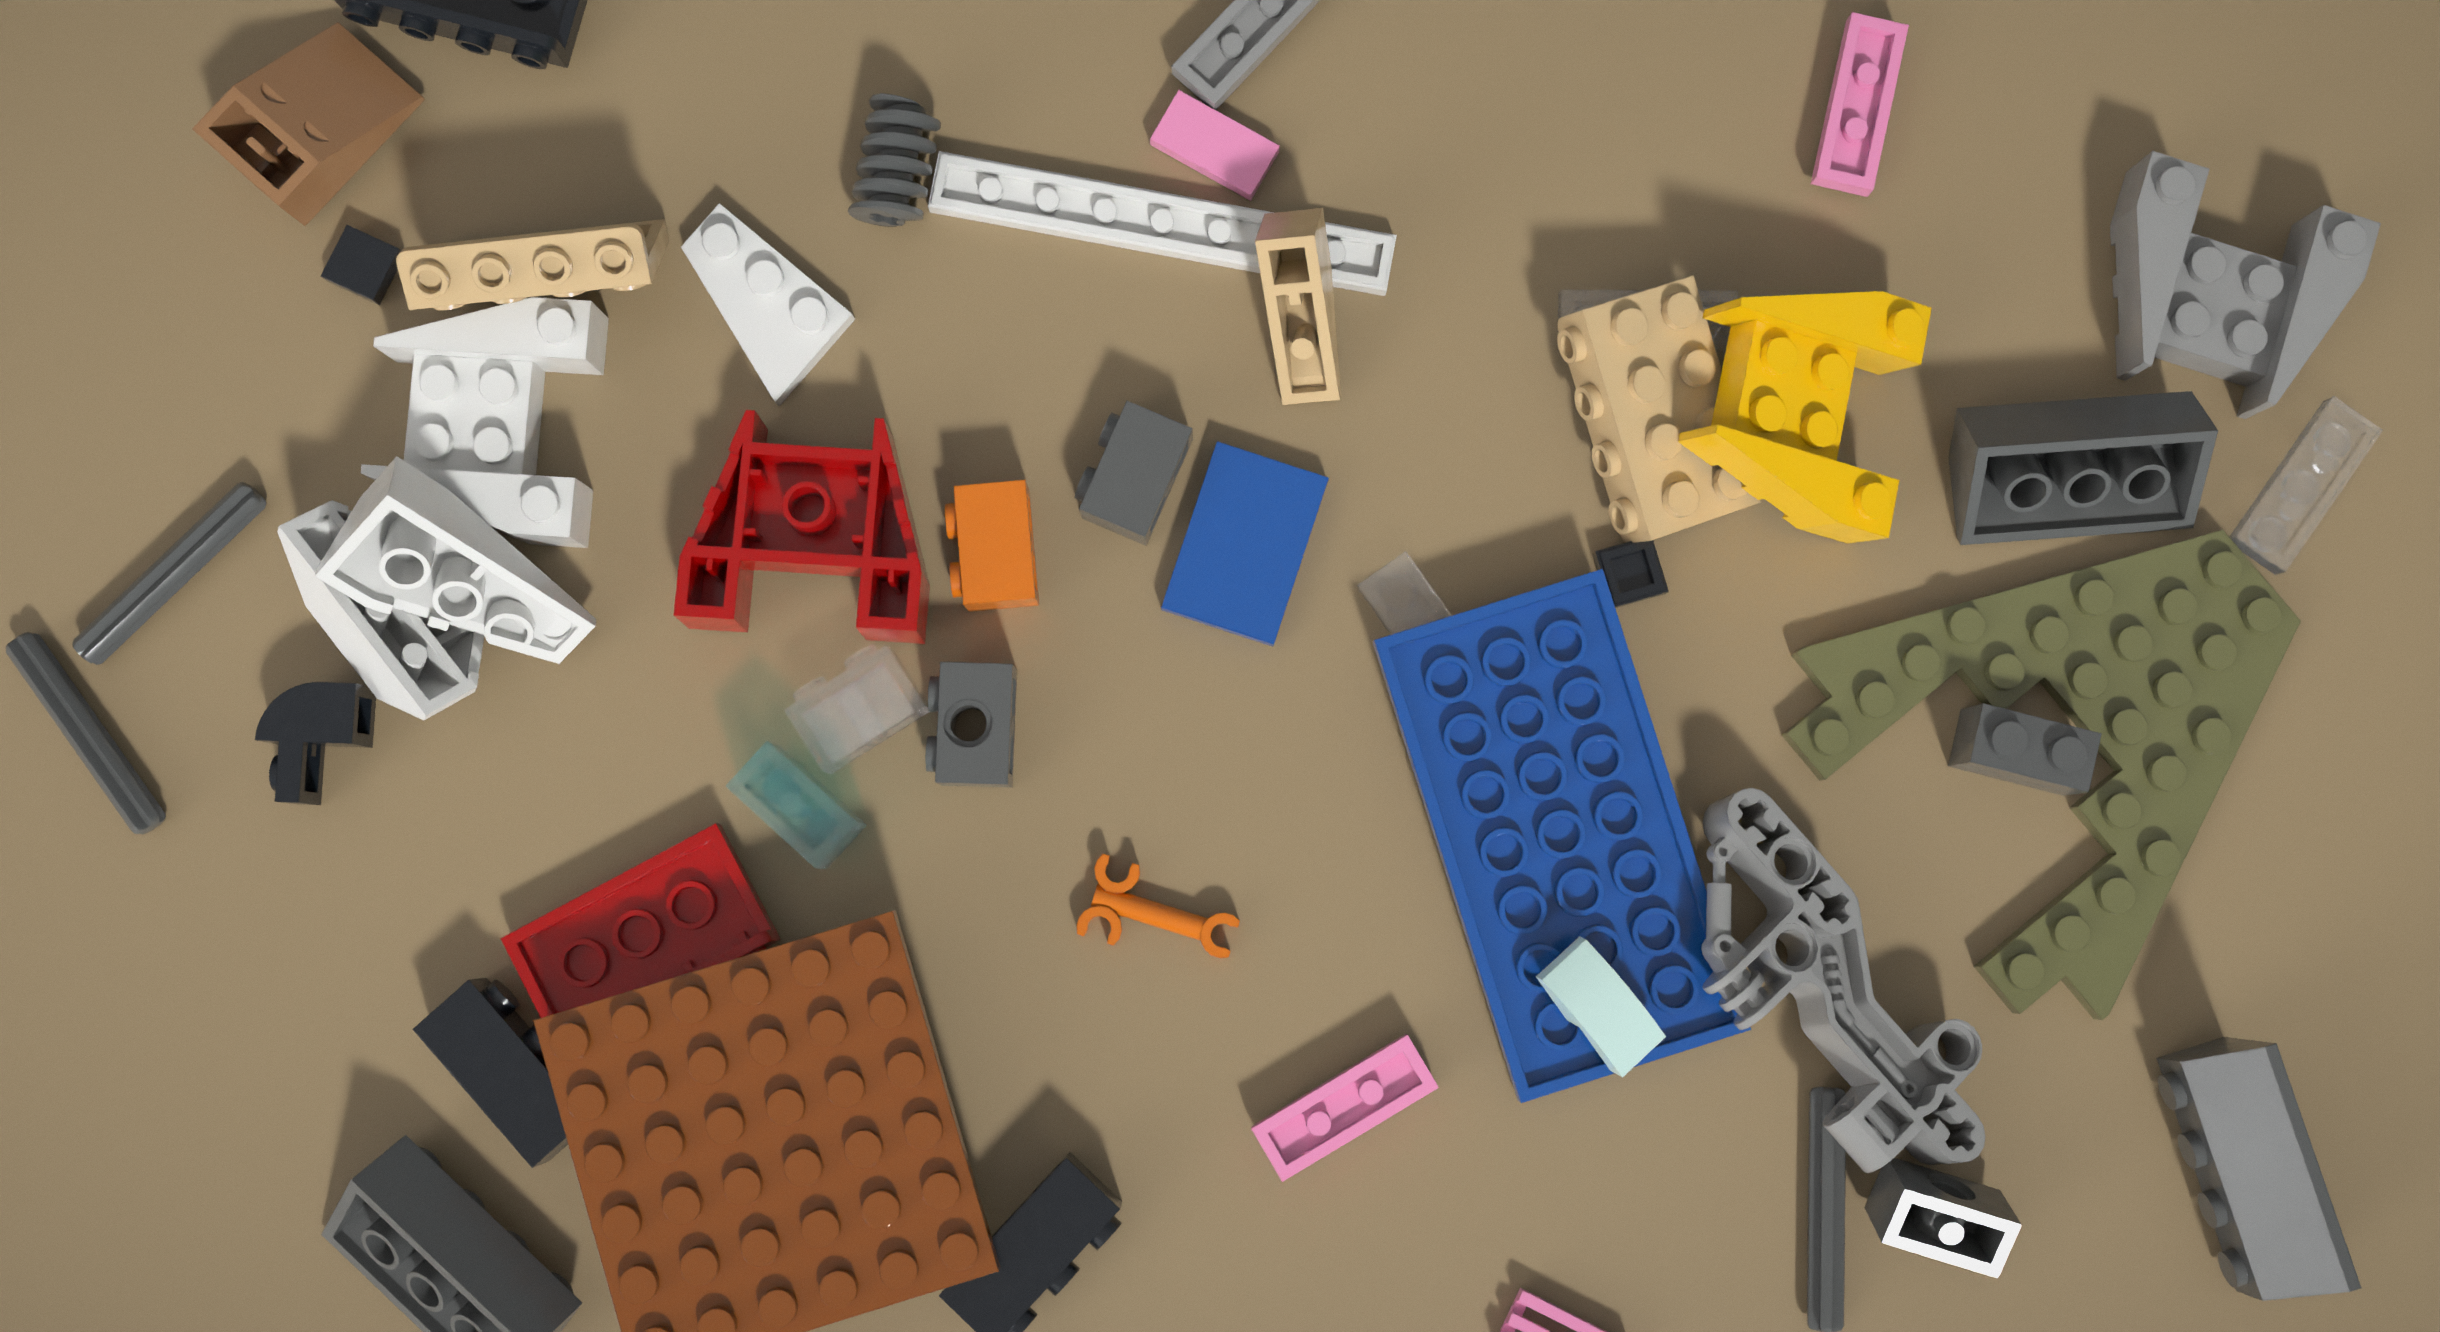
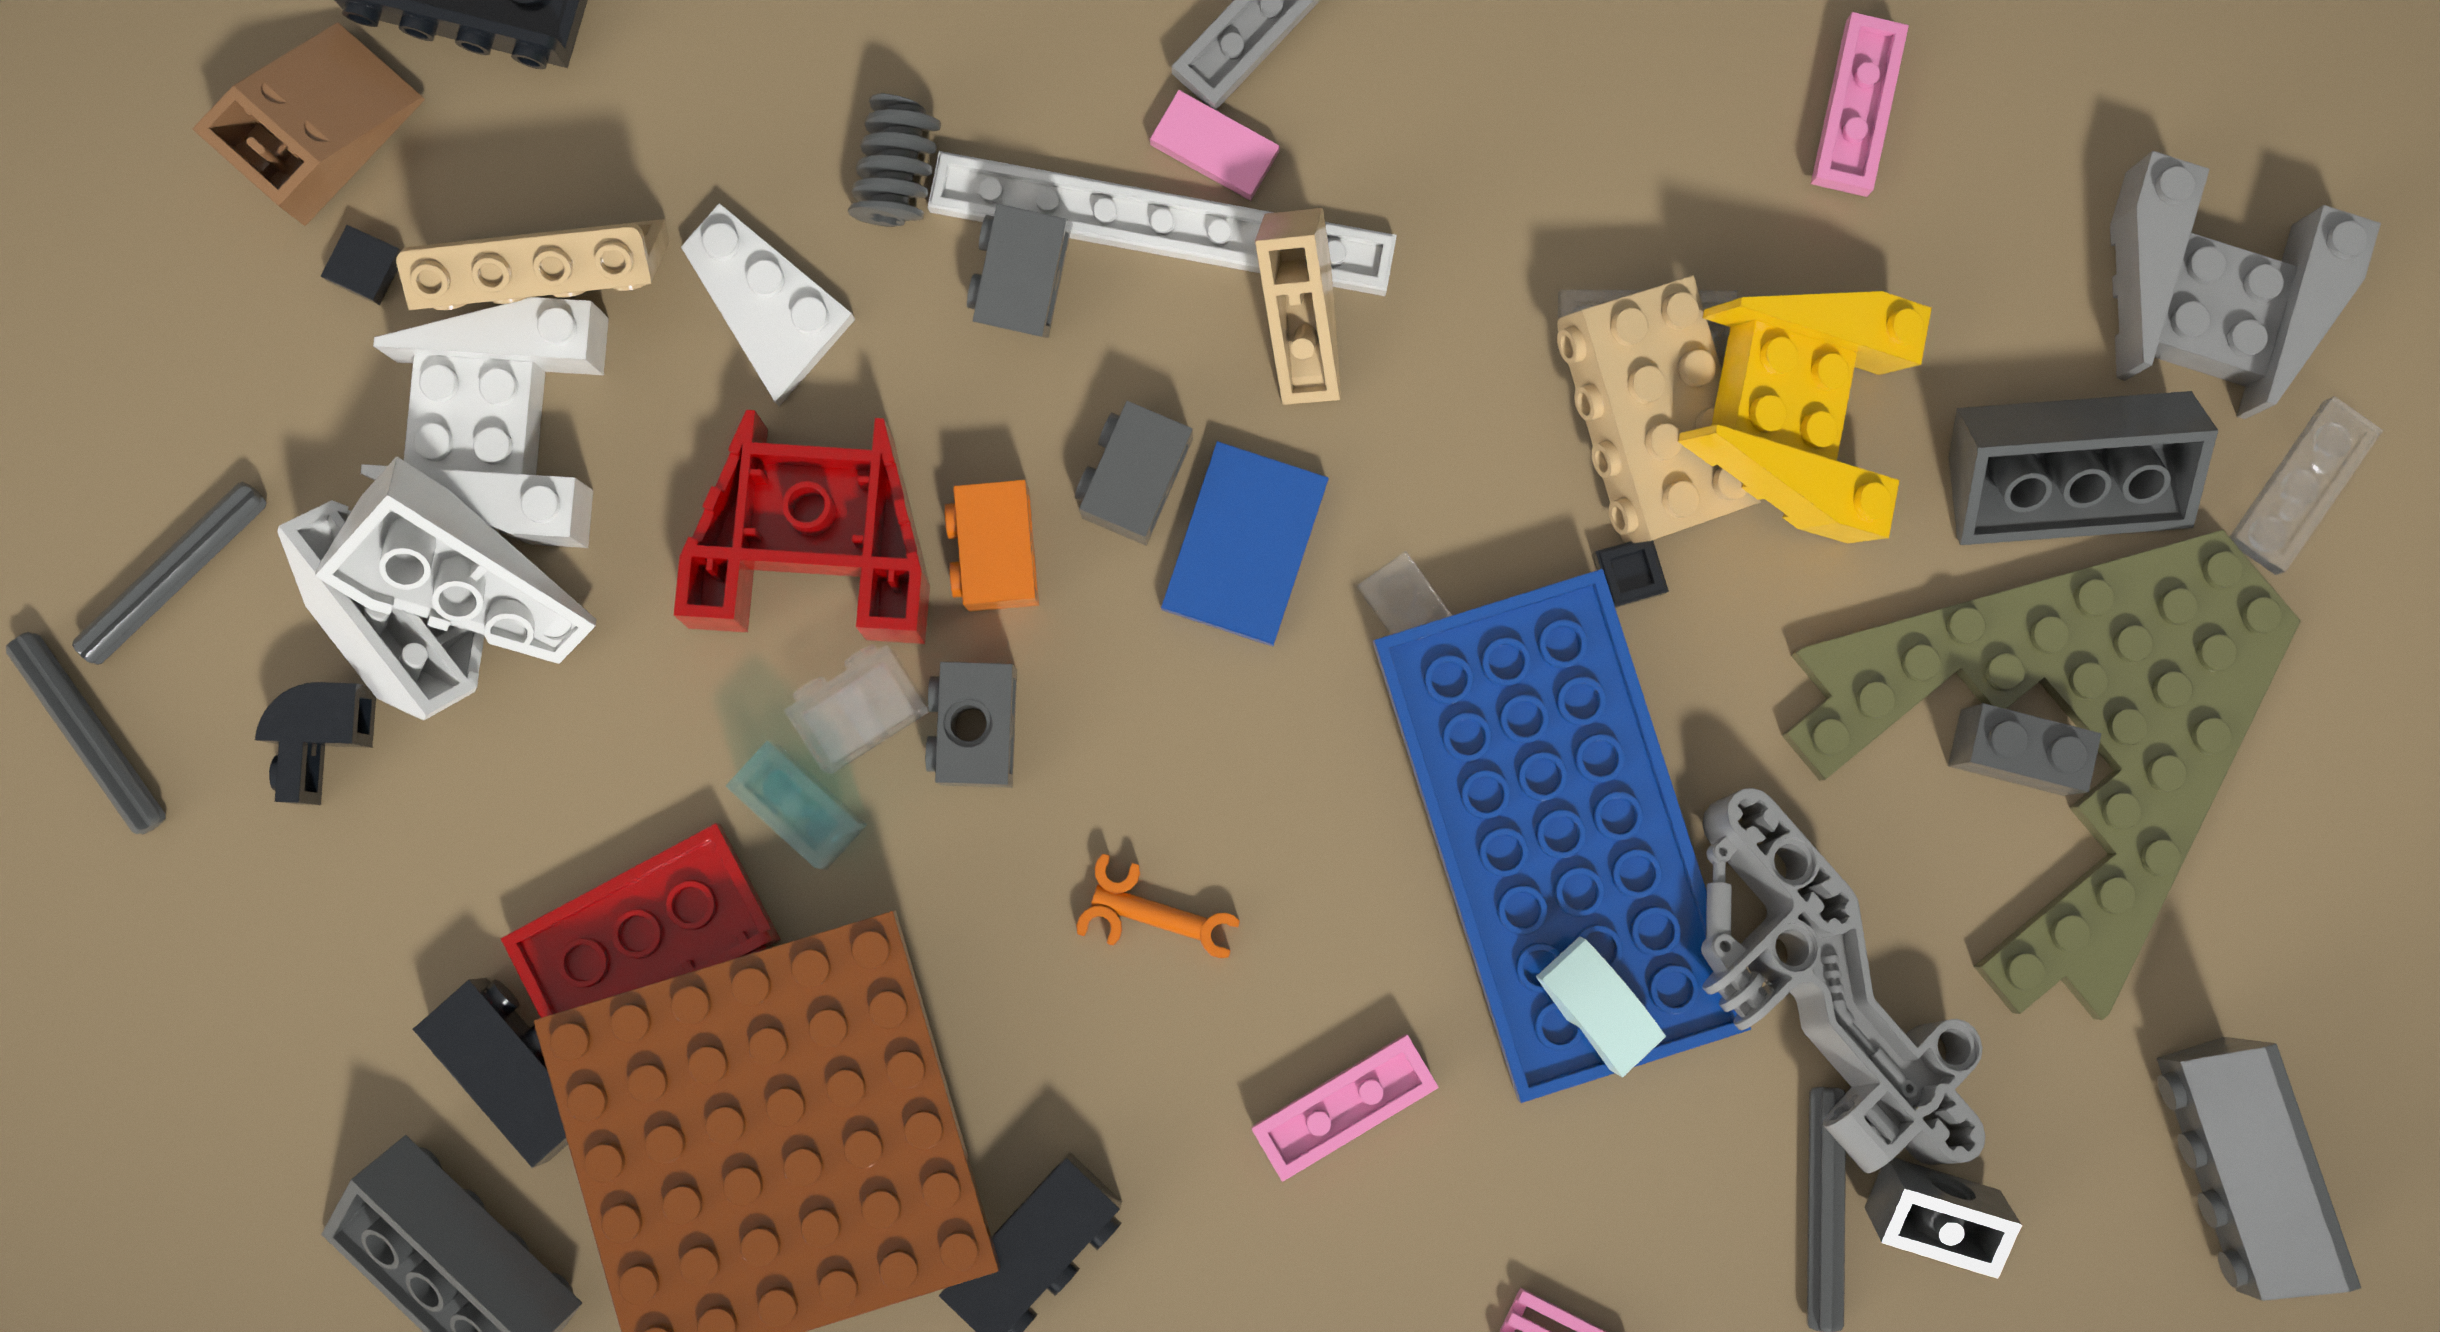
none -> dark grey brick [967,204,1073,338]

